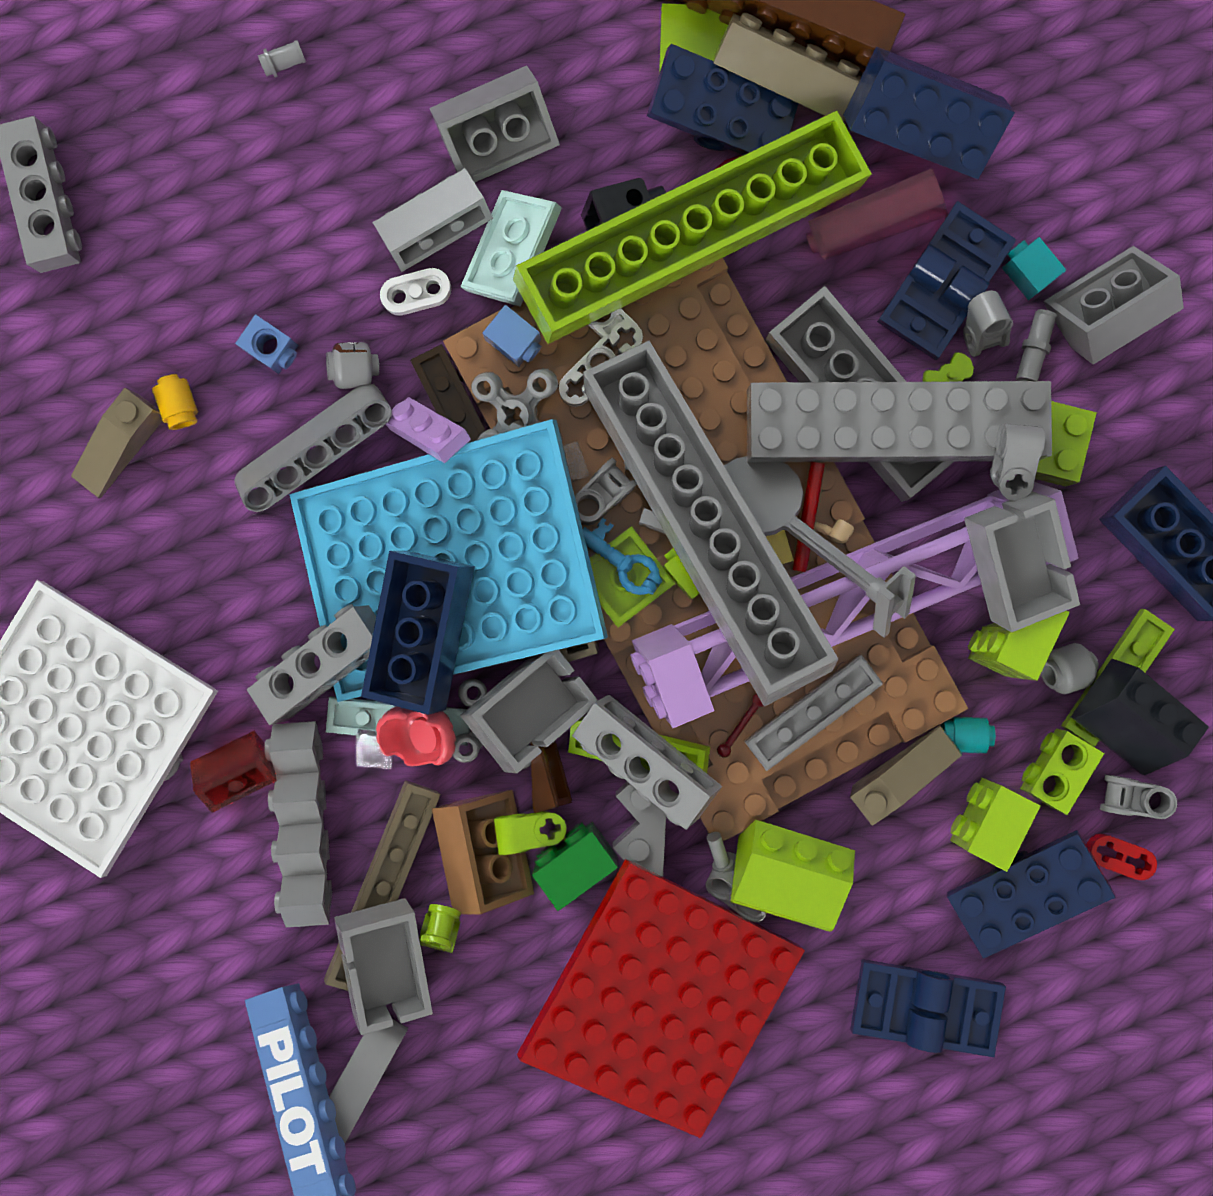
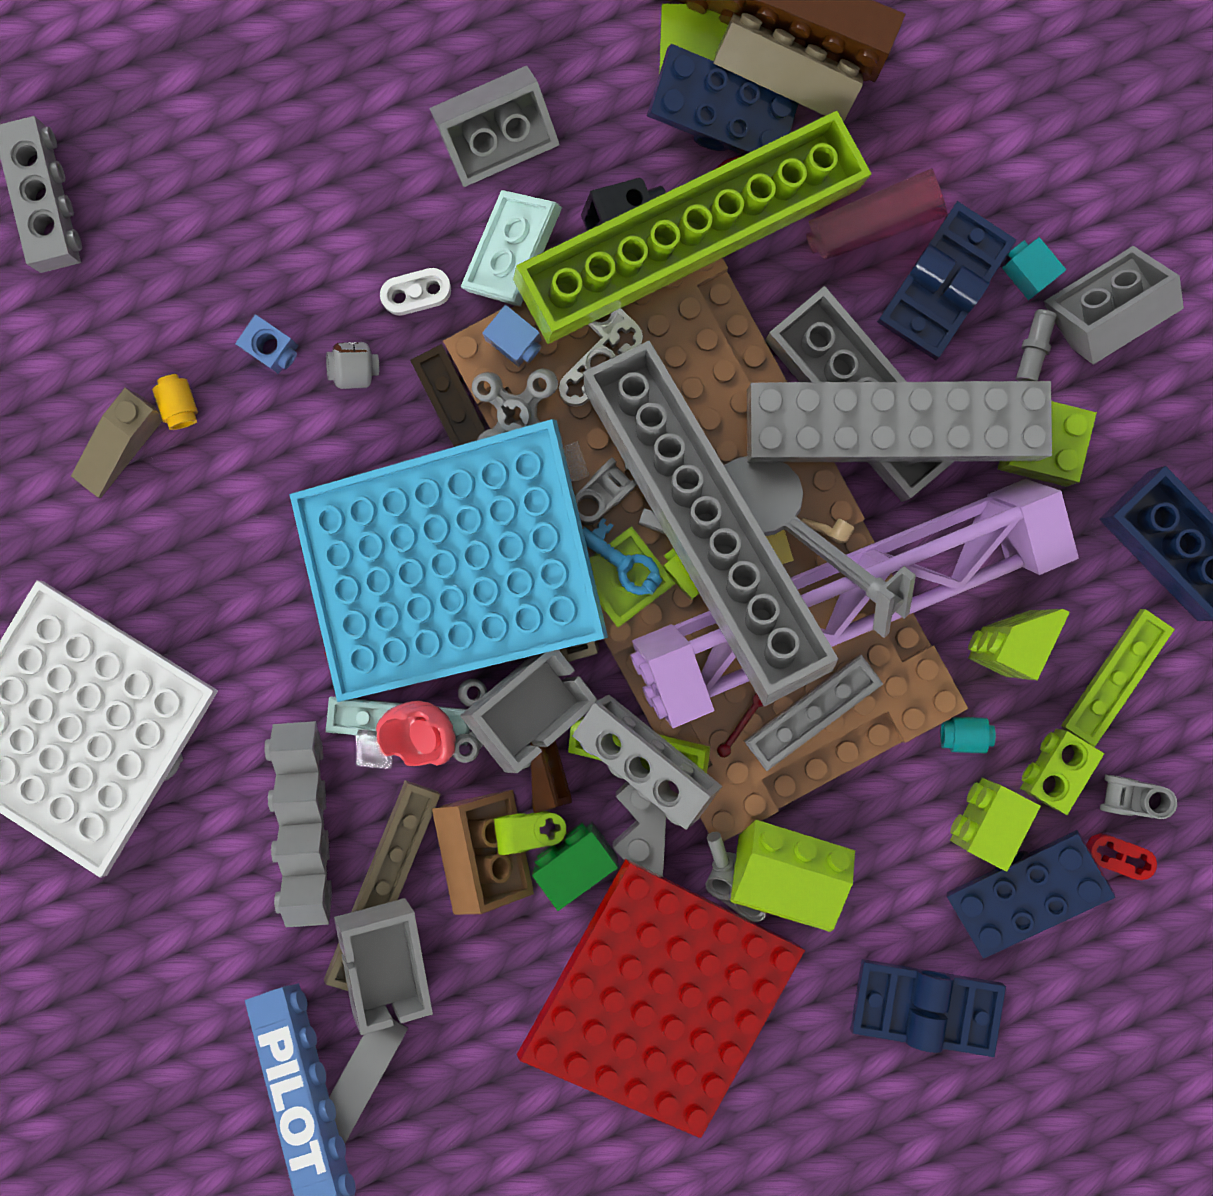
clear red brick [190,730,277,813] -> none
light grey beam [234,384,392,512] -> none
light grey brick [246,604,376,725] -> none
light grey pin [258,40,306,78] -> none
dark blue brick [361,551,475,715] -> none
light grey brick [372,168,493,272] -> none
lavender plate [386,397,471,463] -> none
lime piece [419,904,461,953] -> none
red bar [792,462,825,572] -> none
dark blue brick [843,46,1015,179] -> none
dark tan slope [850,725,962,826] -> none
lime piece [922,352,974,382] -> none
light grey piece [963,290,1013,357] -> none
light grey piece [964,491,1080,632] -> none
light grey piece [990,423,1045,501] -> none
light grey head [1041,643,1098,694] -> none
black slope [1071,659,1209,775] -> none

